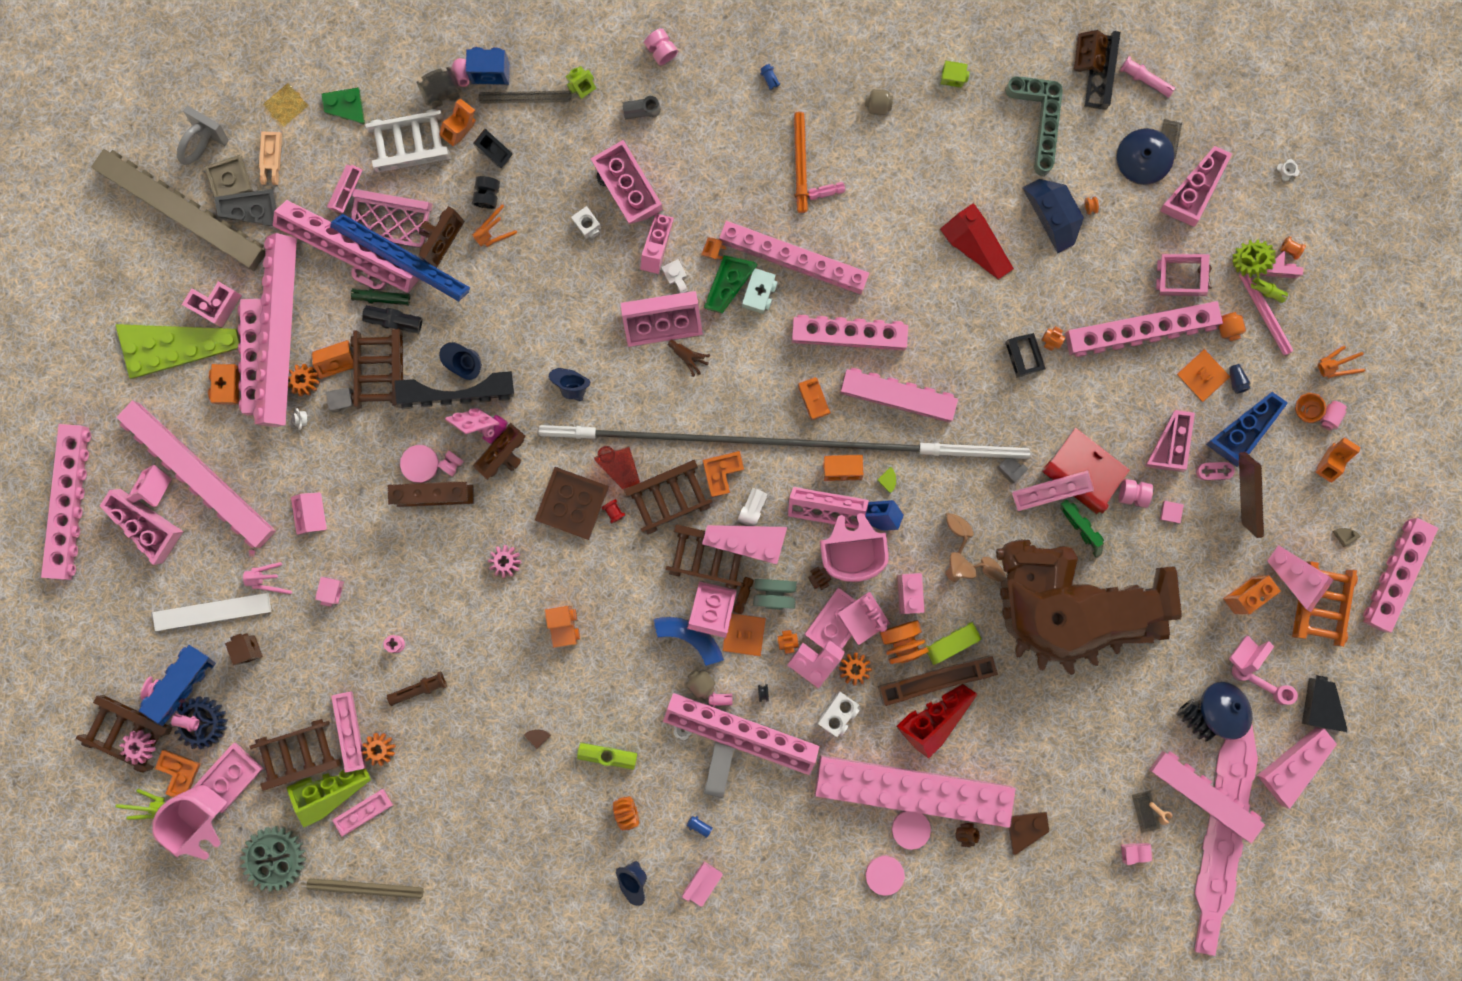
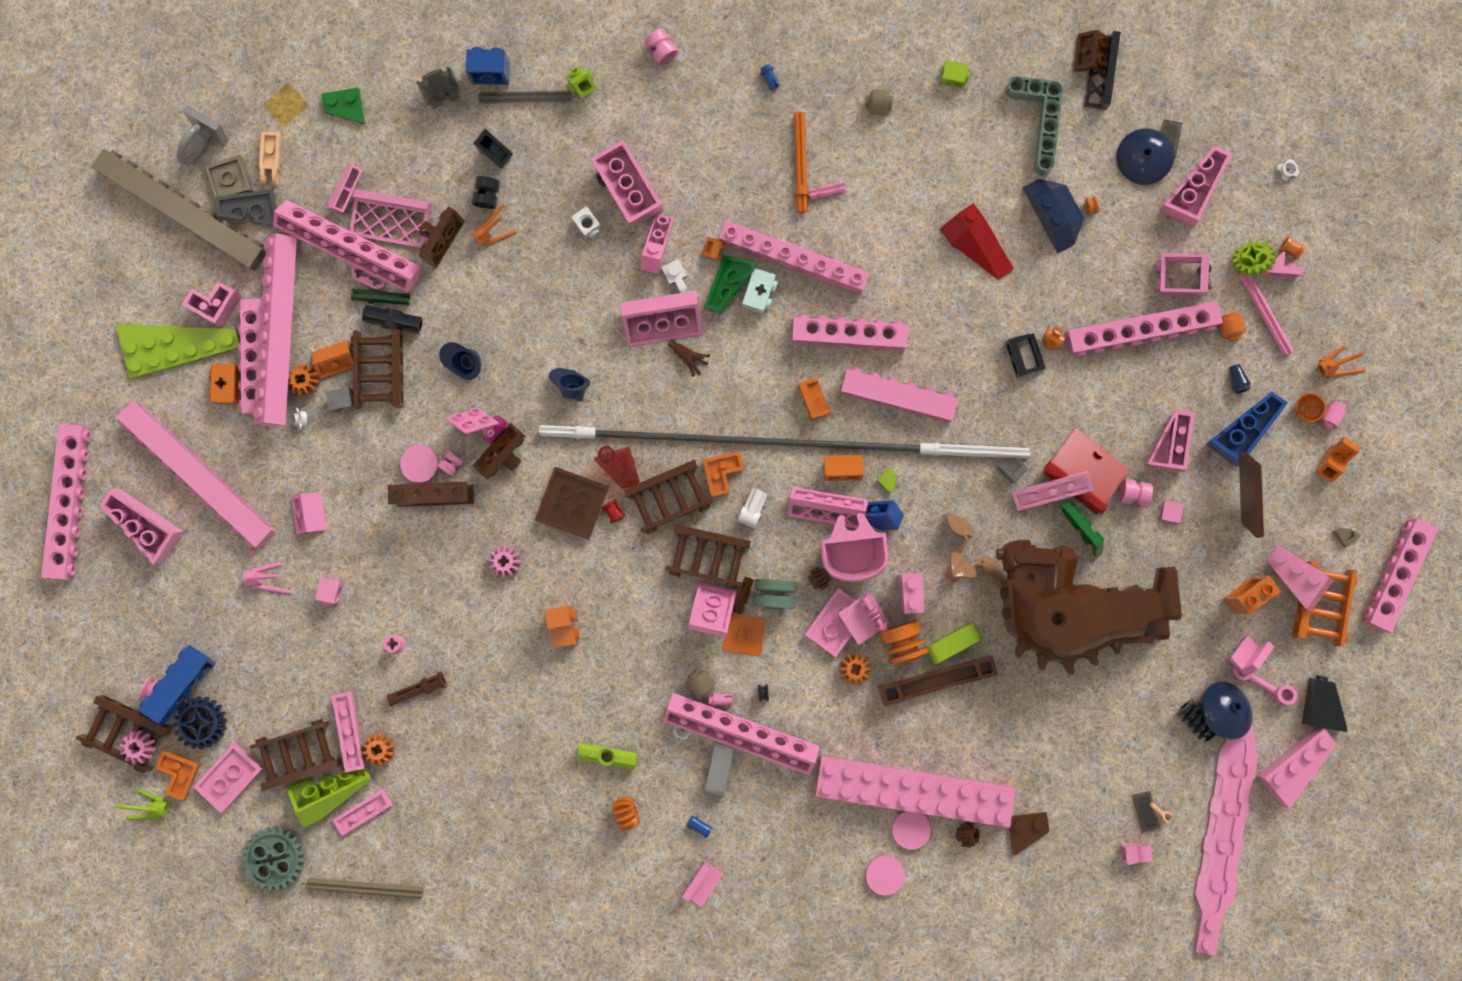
bright pink panel [127,465,171,507] -> none
white tile [152,593,271,631] -> none
bright pink piece [152,786,227,860] -> none
bright pink pin [171,713,199,732] -> none
reddish brown brick [225,633,263,665] -> none
blue tile [330,214,470,302] -> none
white fence [365,109,451,173] -> none
black arch [394,371,514,409] -> none
orange brick [439,99,476,146] -> none
bright pink cone [452,58,469,87] -> none
reddish brown tile [524,729,551,749] -> none
dark blue piece [616,861,647,906] -> none
dark grey piece [622,96,661,120] -> none
blue brick [654,617,724,666] -> none
bright pink wing [702,525,787,565] -> none
orange gear [778,630,799,654] -> none
bright pink brick [788,640,845,689] -> none
white brick [817,691,859,737] -> none
red wedge [896,684,977,759] -> none
bright pink pin [1119,56,1175,98] -> none
bright pink brick [1149,751,1265,844] -> none
orange piece [1177,349,1230,402] -> none
bright pink beam [1196,462,1235,481] -> none
lime pin [1251,277,1288,303] -> none

